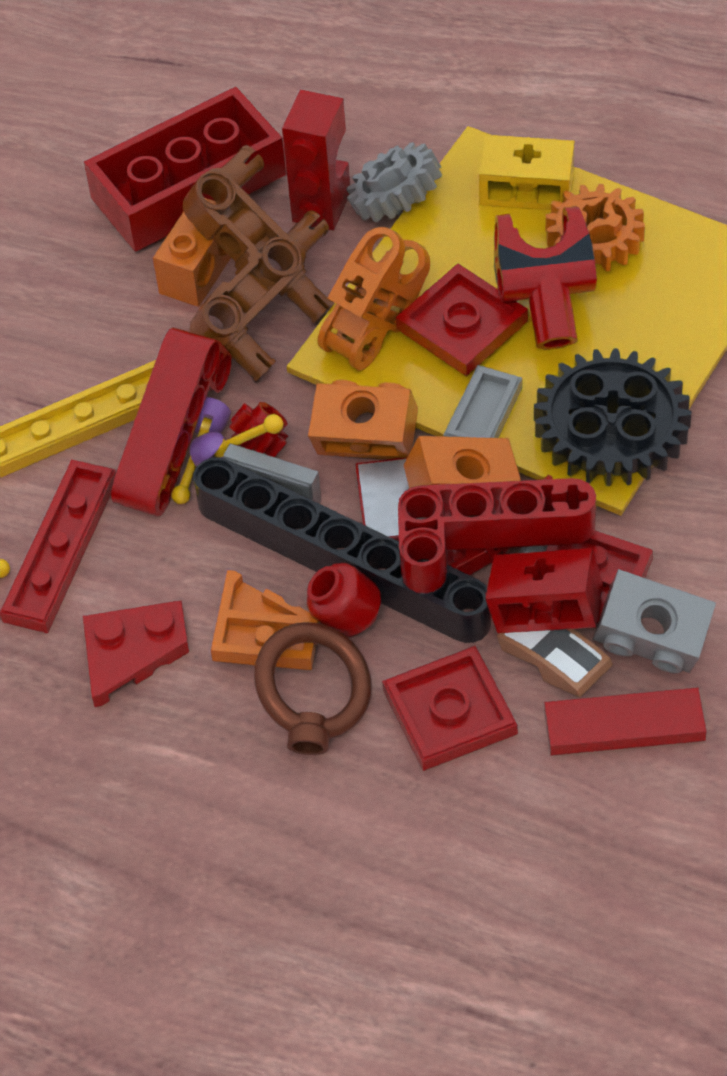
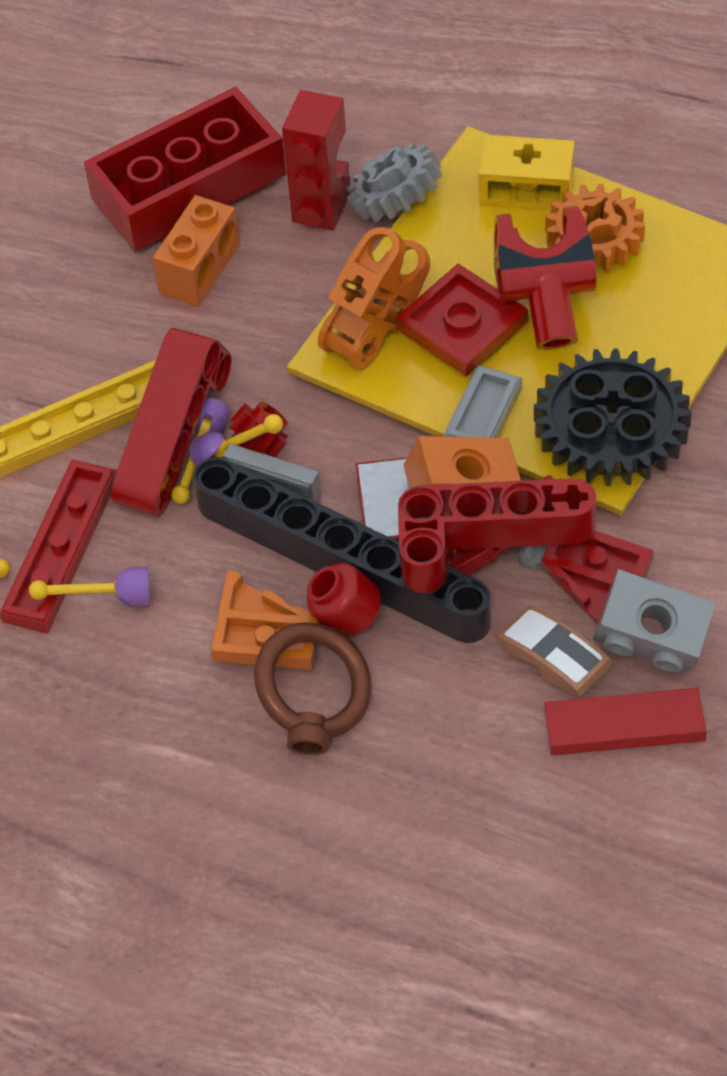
red wing [83,600,189,707] -> none
dark orange pin [183,145,334,383] -> none
orange brick [308,380,418,459] -> none
red tile [382,646,518,771] -> none
red brick [485,548,603,634] -> none
none -> hinge [29,567,149,607]

